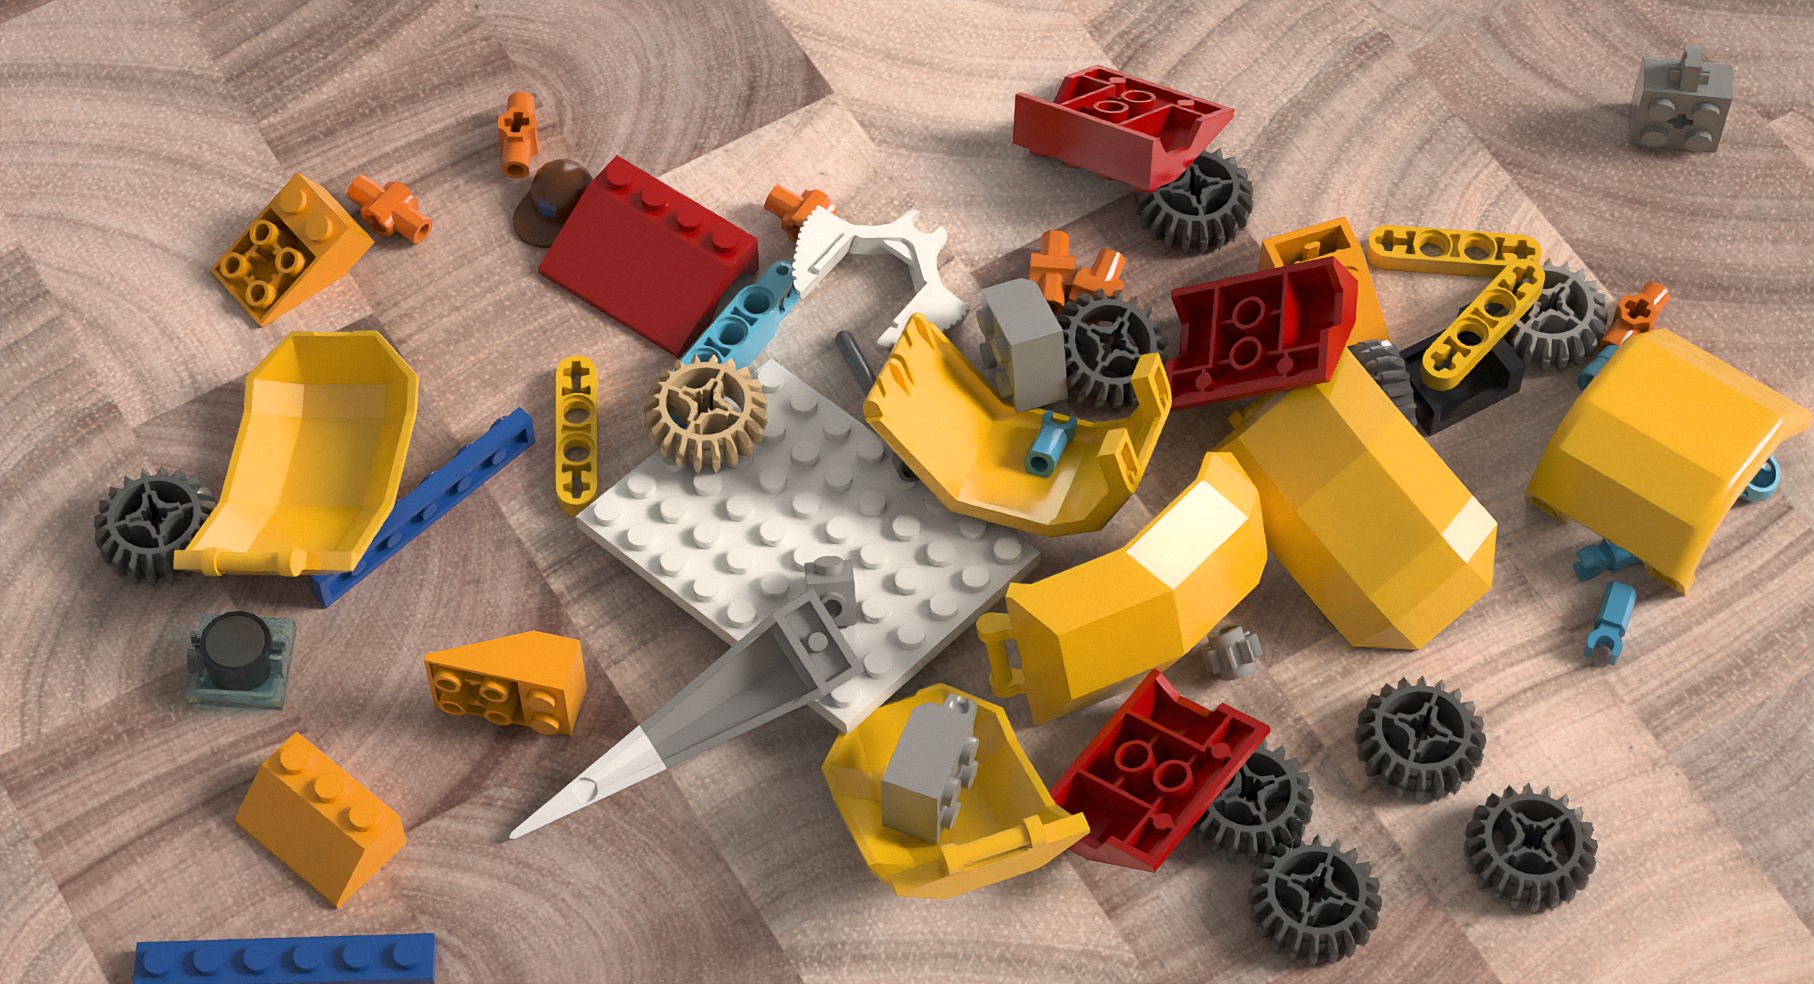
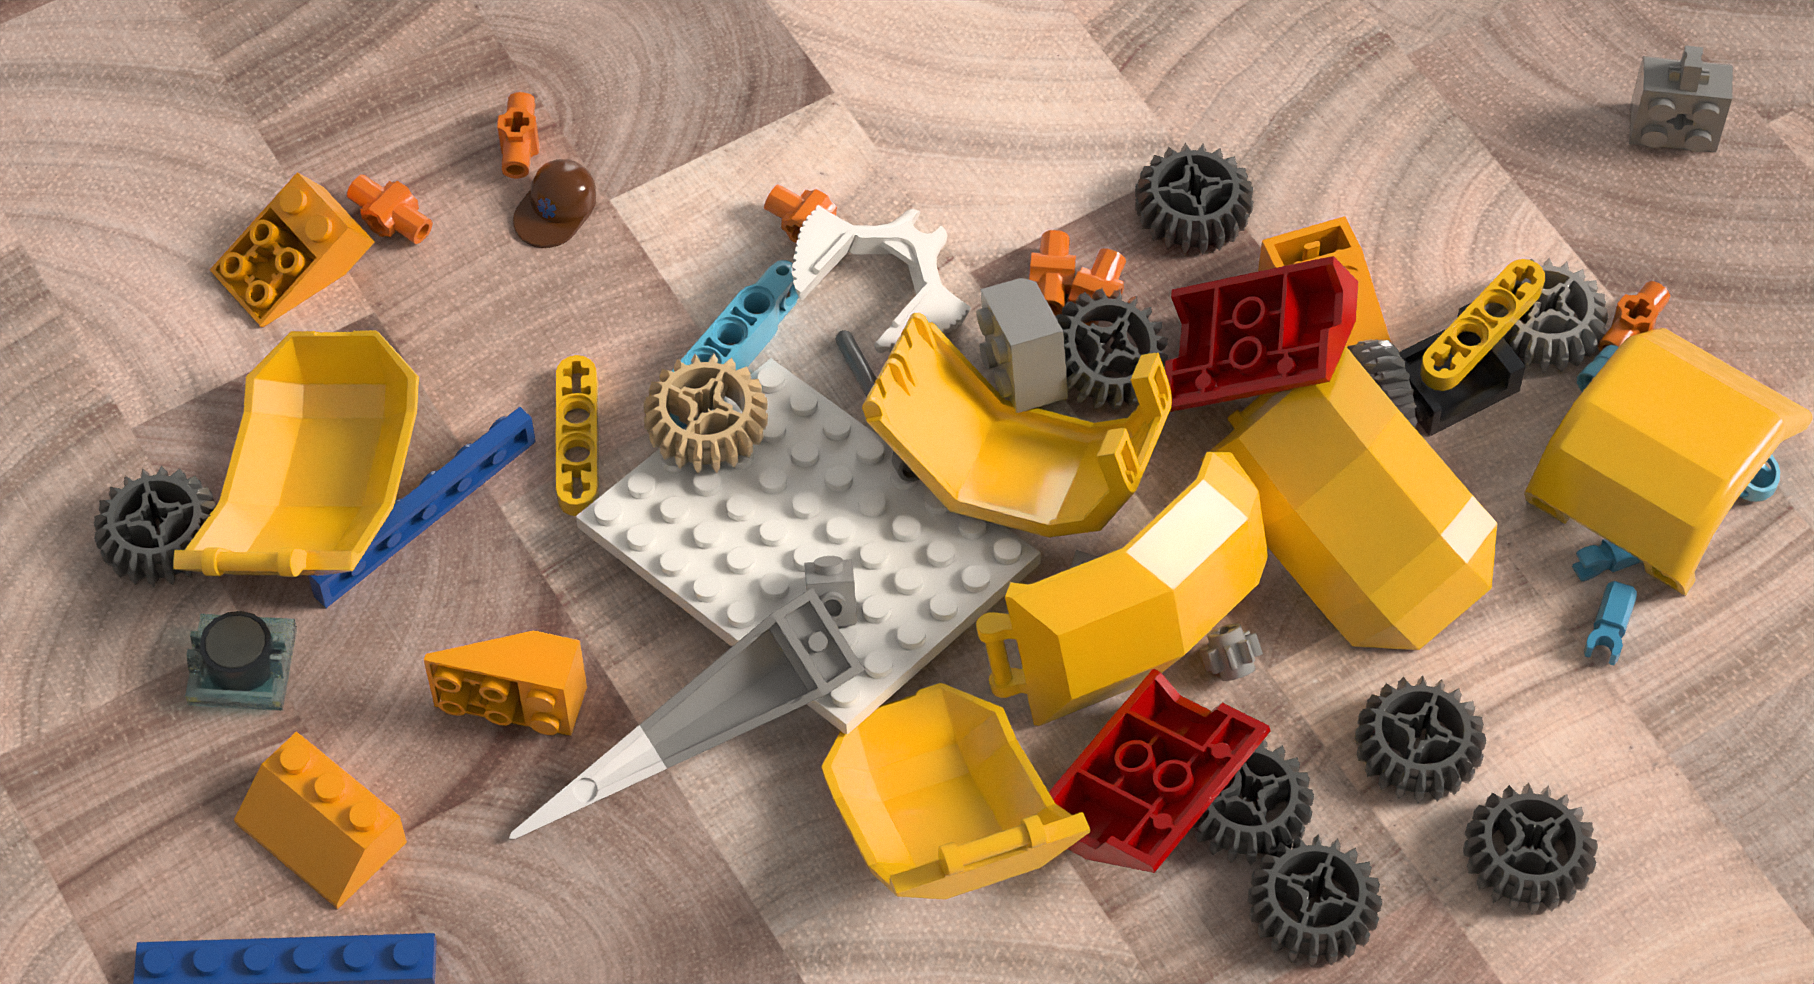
red piece [538,155,759,359] -> none
light grey hinge [881,693,979,845] -> none
red piece [1012,64,1234,193] -> none
dark azure bar [1024,410,1077,478] -> none
yellow beam [1366,225,1542,278] -> none

